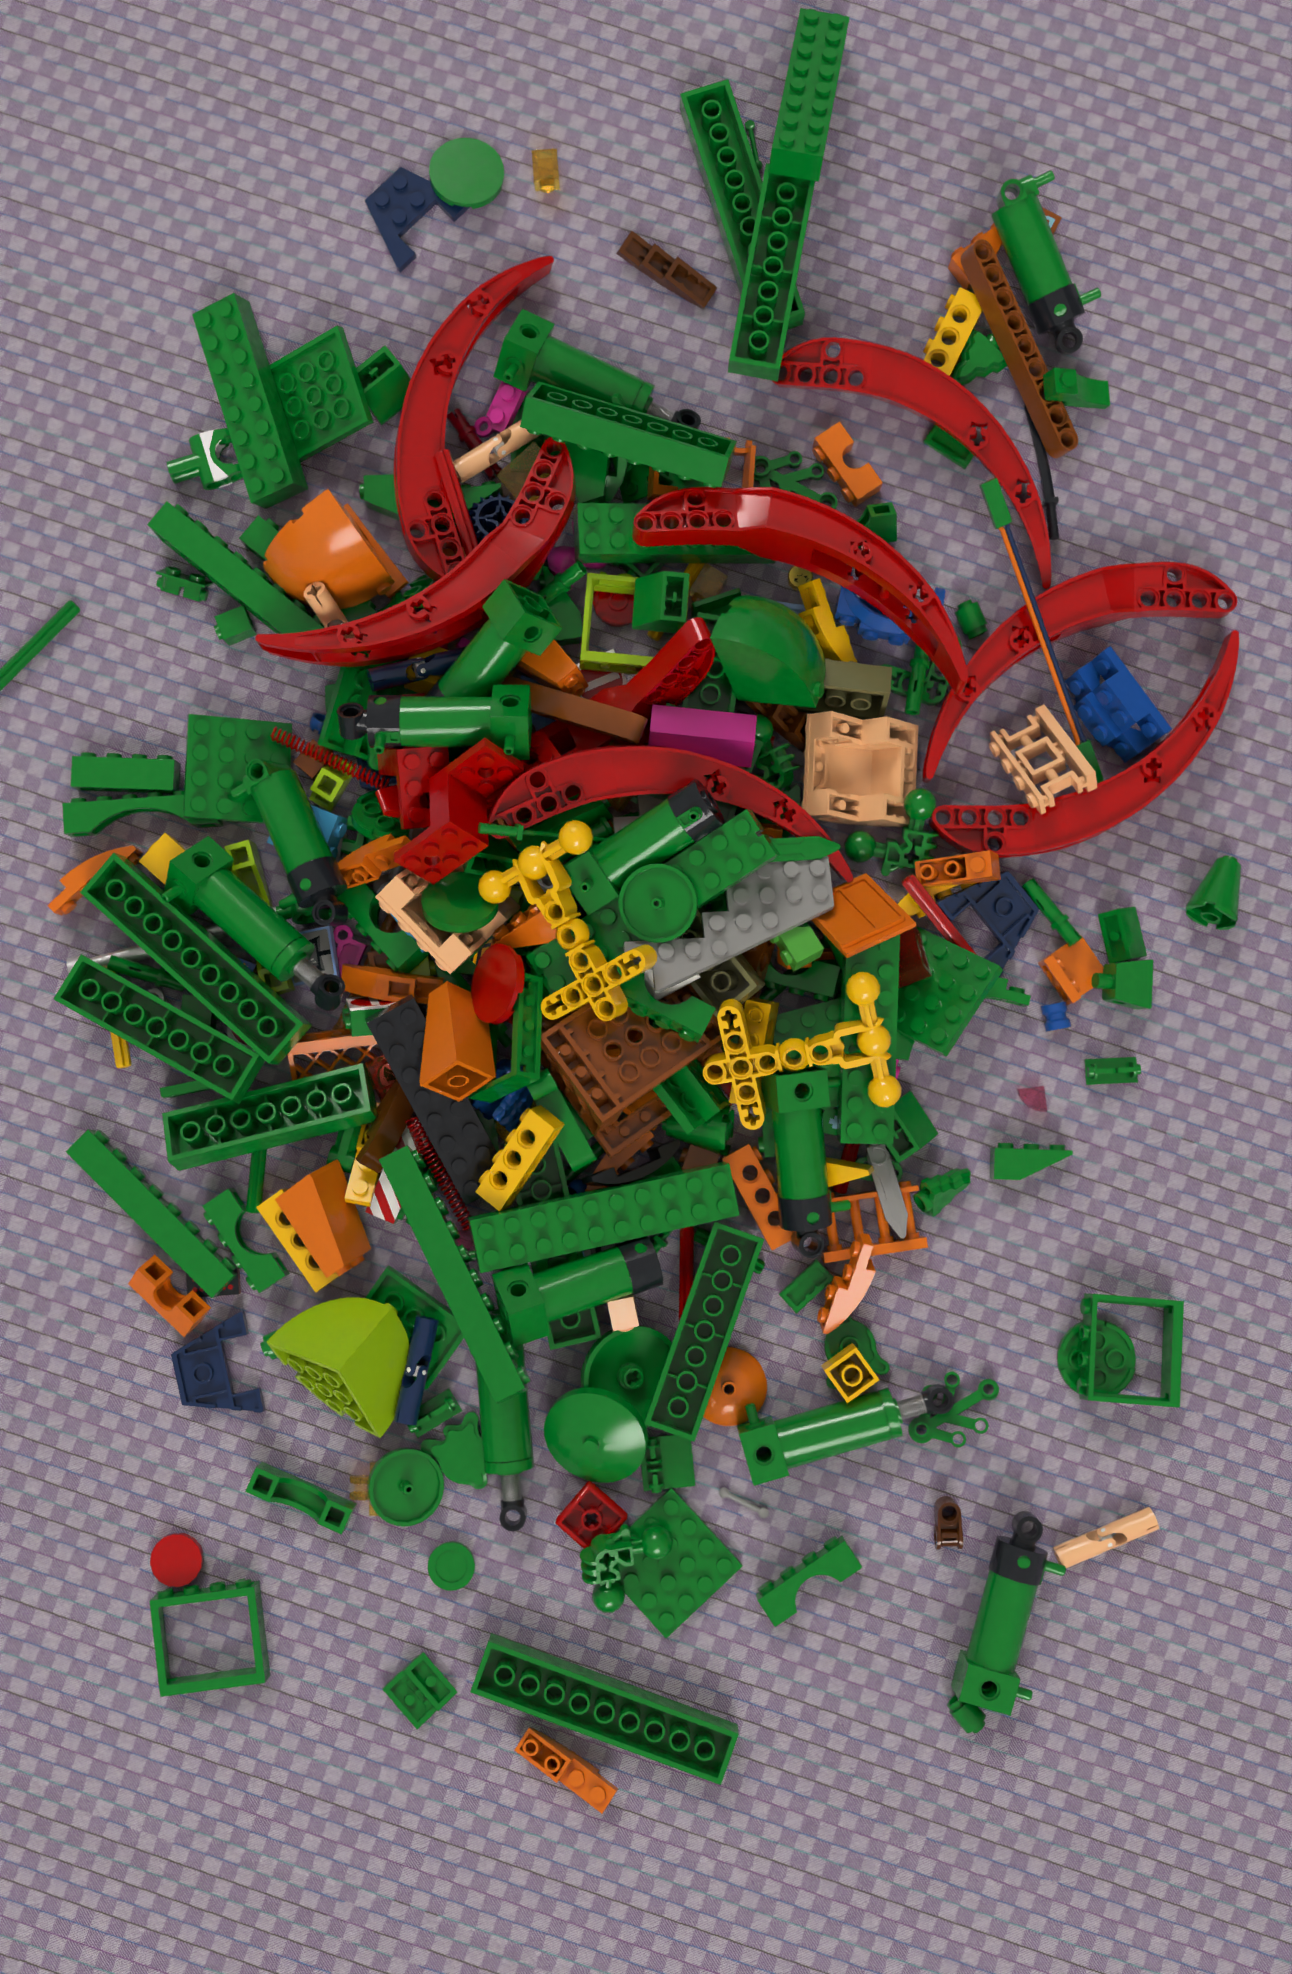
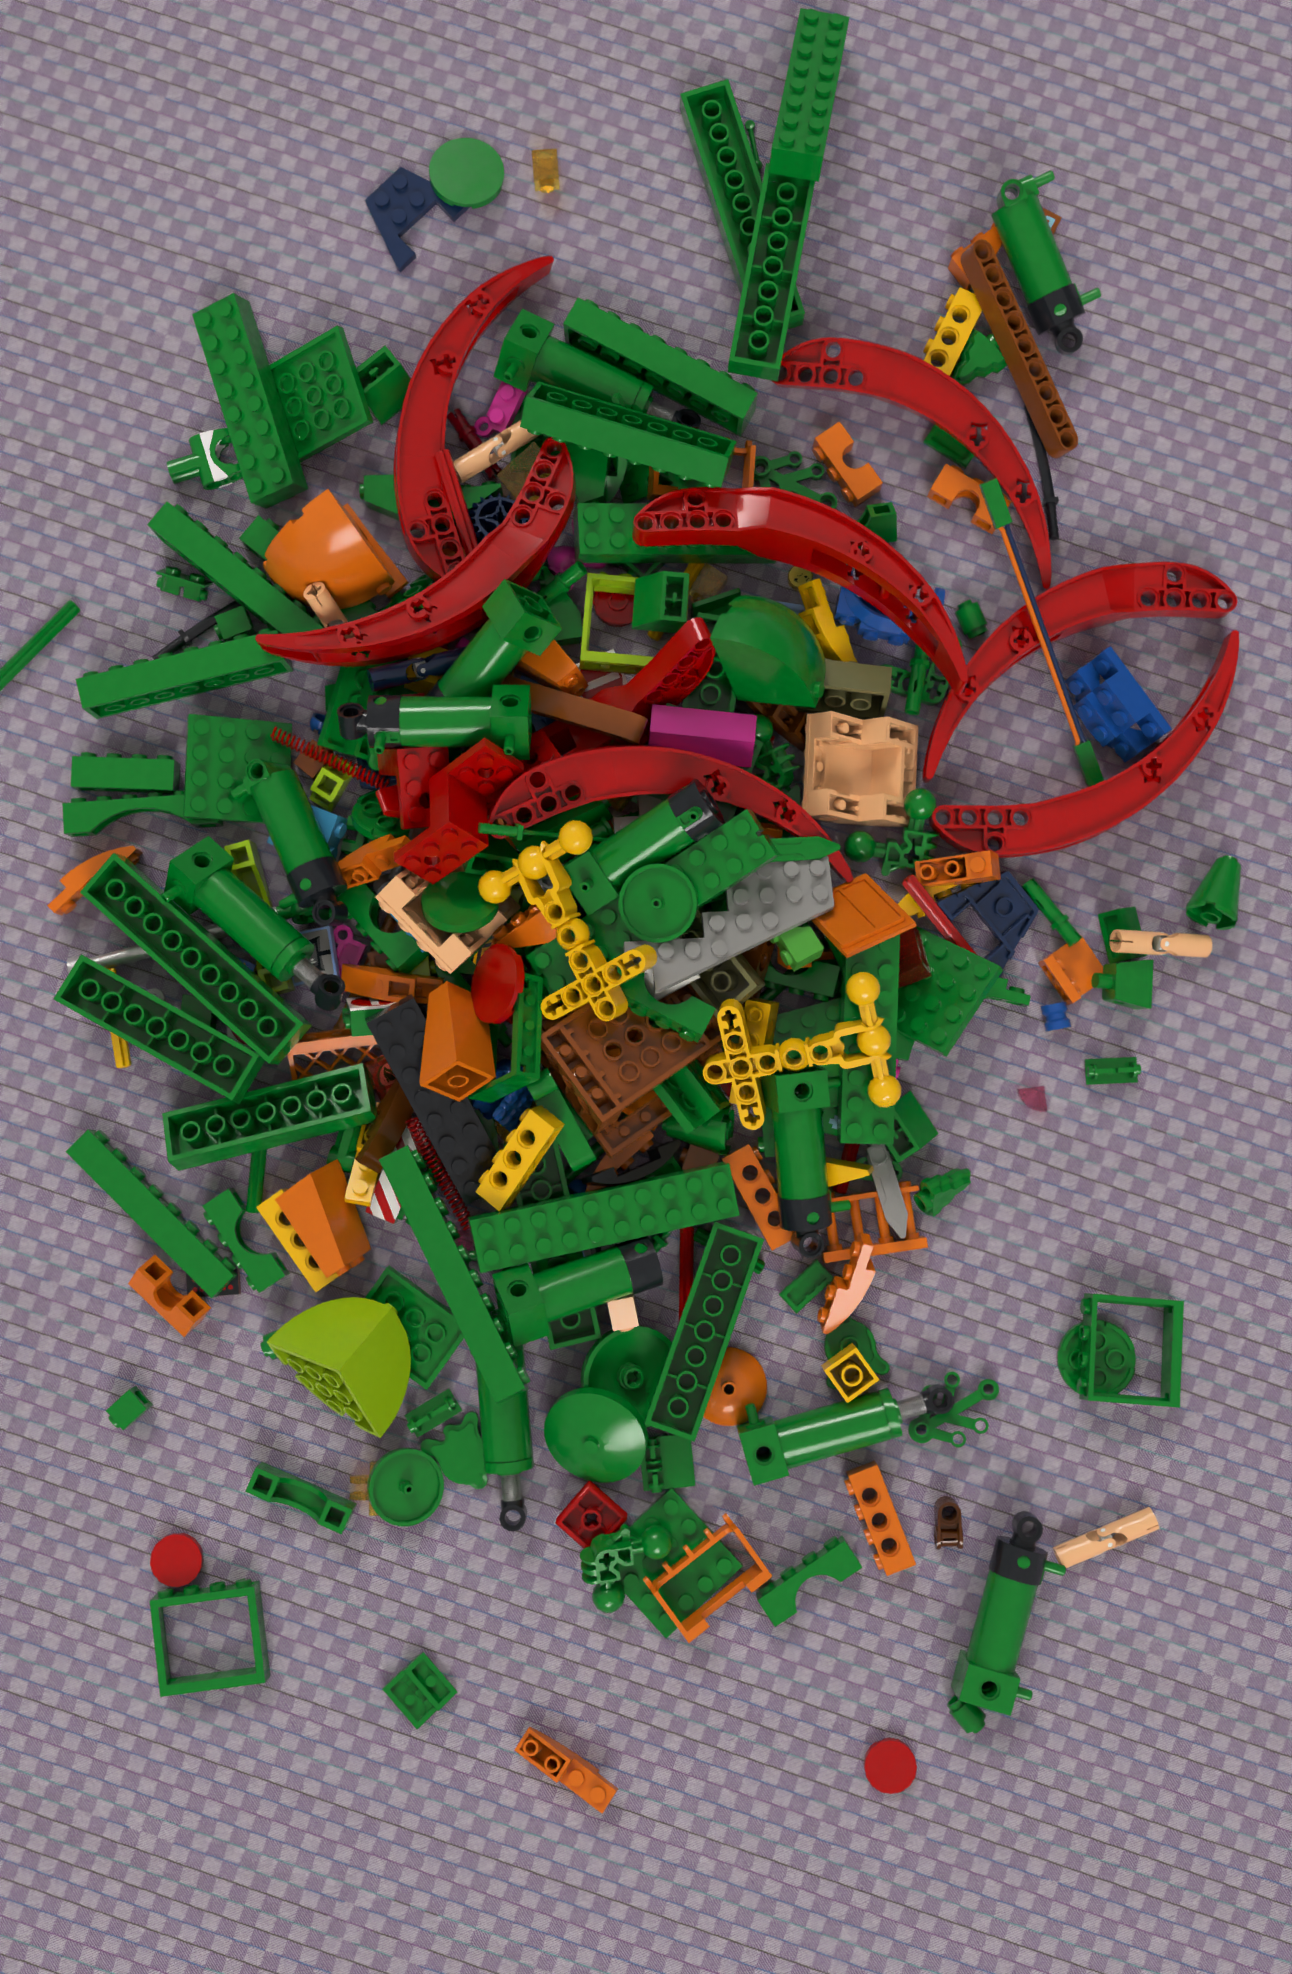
green pin [107,955,185,992] -> none
yellow head [139,833,187,884] -> none
green tile [160,1080,211,1098] -> none
dark blue wing [171,1311,266,1413] -> none
dark blue piece [394,1316,439,1425] -> none
green piece [428,1541,475,1591] -> none
green brick [470,1633,739,1785] -> none
reddish brown slope [616,231,718,309] -> none
light grey hinge [719,1487,769,1518] -> none
light nougat fence [989,704,1097,815] -> none
green slope [990,1143,1073,1180] -> none
green slope [1043,368,1110,409] -> none
none -> green brick [76,628,294,719]
none -> green brick [106,1386,153,1430]
none -> black sword [152,585,273,660]
none -> green brick [563,297,758,437]
none -> orange hinge [642,1513,772,1643]
none -> orange brick [844,1460,916,1576]
none -> red tile [863,1737,917,1794]
none -> orange arch [927,464,1012,534]
none -> light nougat piece [1109,929,1212,958]

